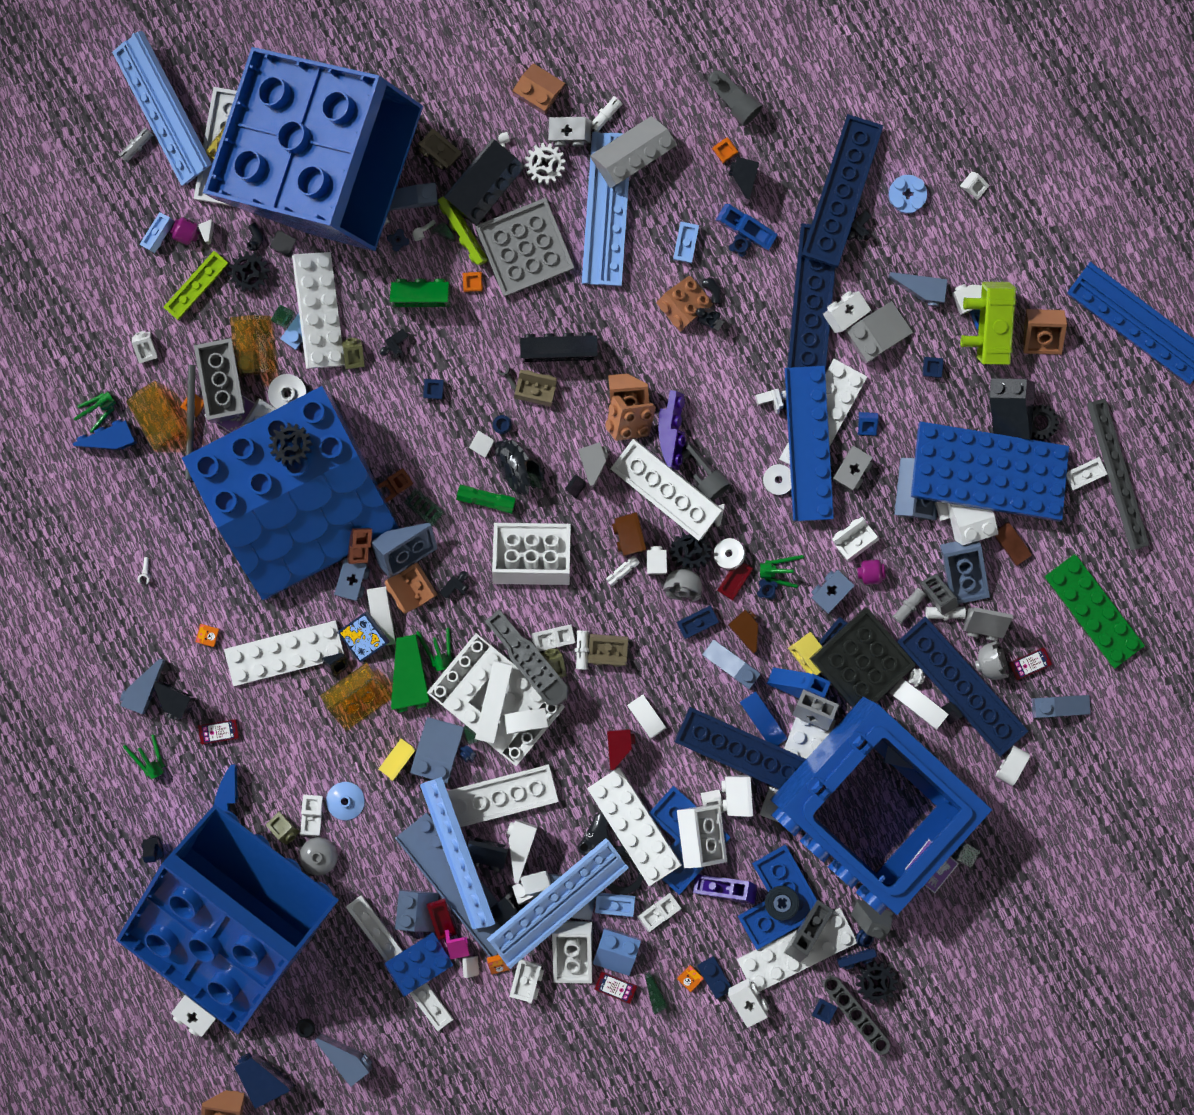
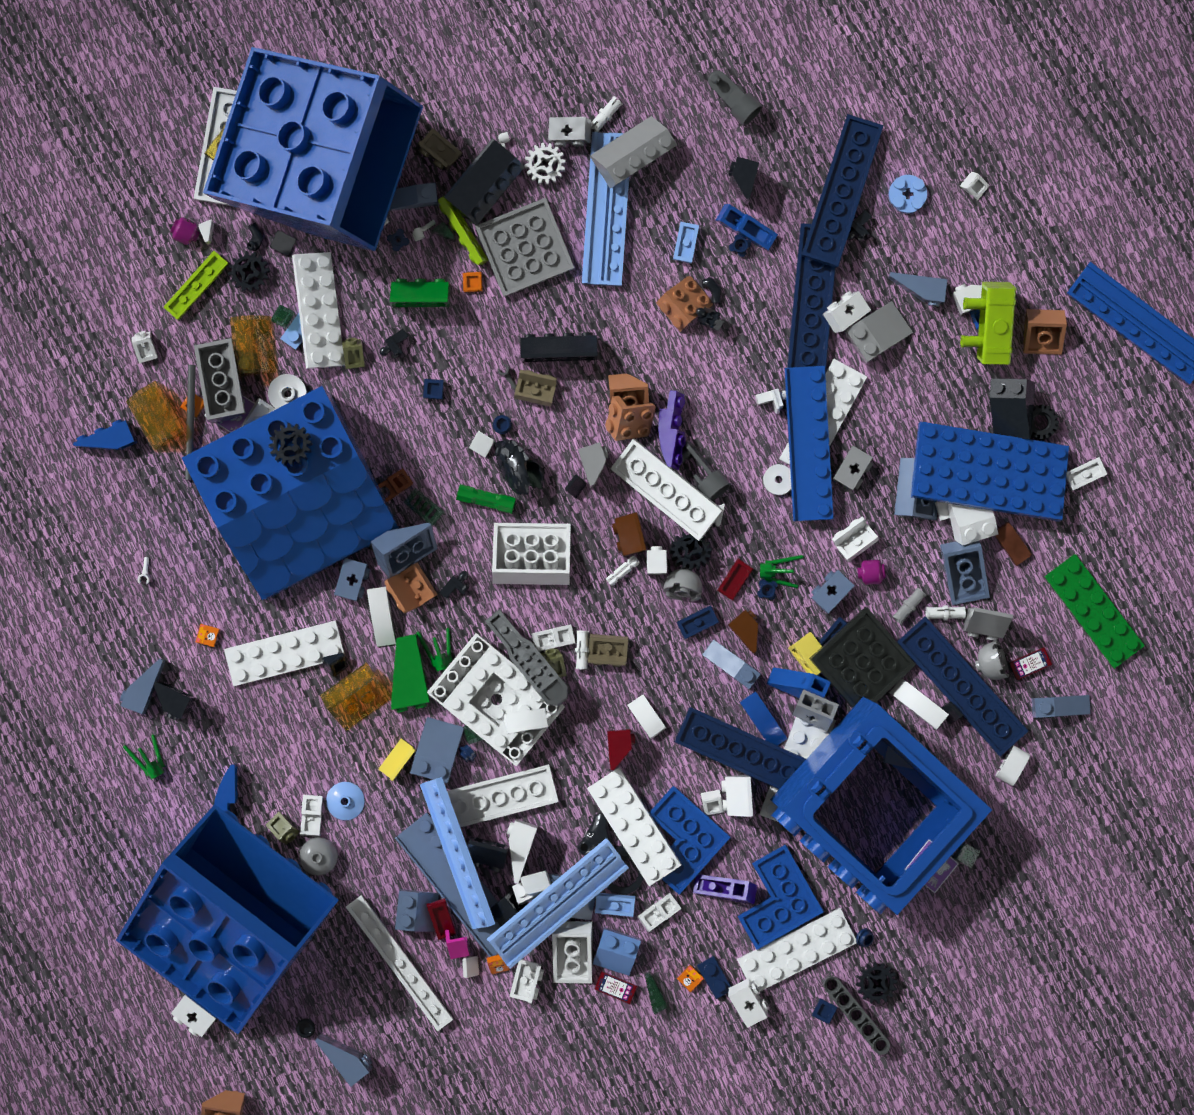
green plant [74,391,117,433] -> none
light blue plate [112,31,212,186] -> none
light grey pin [118,127,154,163] -> none
light blue plate [140,212,175,253] -> none
black piece [141,835,164,863] -> none
tile [198,719,239,744] -> none
dark blue slope [234,1052,294,1109] -> none
tile [337,611,390,663] -> none
copper slope [347,528,372,564] -> none
blue plate [384,933,453,996] -> none
white slope [475,660,513,744] -> none
nougat slope [512,63,565,115] -> none
white slope [677,804,727,868] -> none
orange tile [712,137,738,164] -> none
white piece [714,538,745,570] -> none
black bush [764,885,800,921] -> none
dark grey slope [784,900,834,963] -> none
dark blue plate [836,947,877,970] -> none
dark grey slope [851,899,894,941] -> none
blue slope [858,412,879,436] -> none
white plate [909,668,925,687] -> none
dark grey slope [920,574,958,615] -> none
dark blue plate [922,357,944,378] -> none
dark grey plate [1087,398,1149,551] -> none

